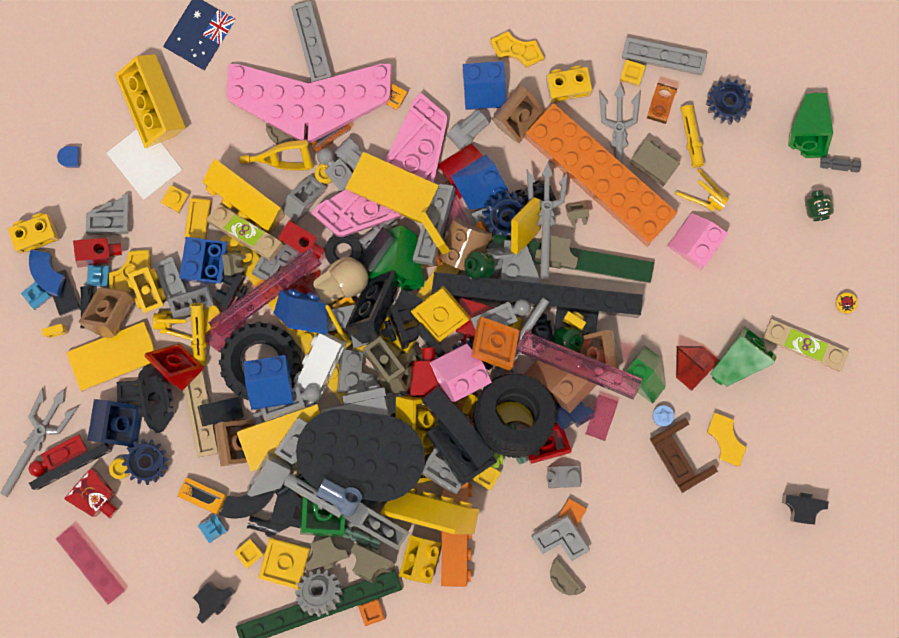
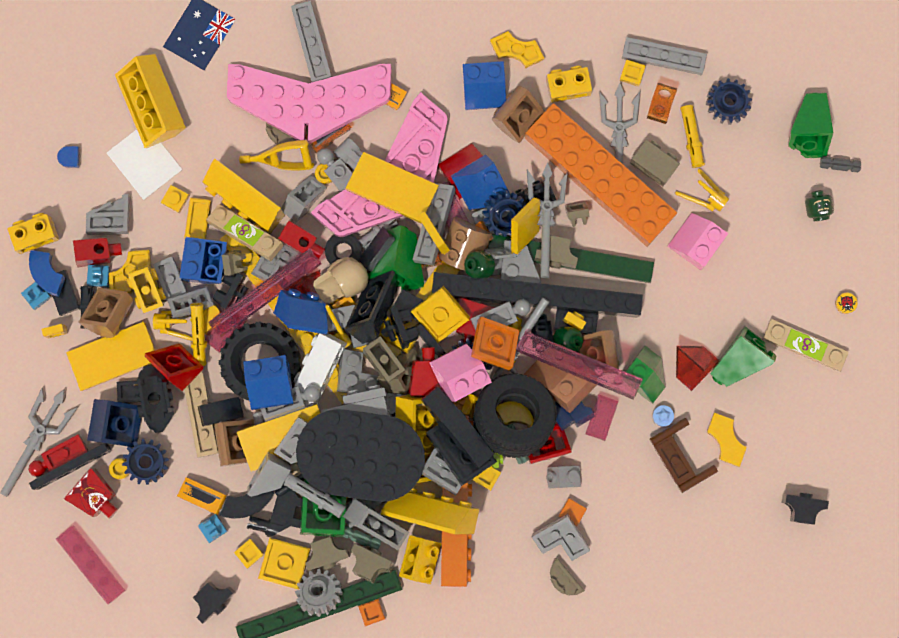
sand blue piece [316,478,362,516] -> none
light grey piece [447,110,489,151] -> none

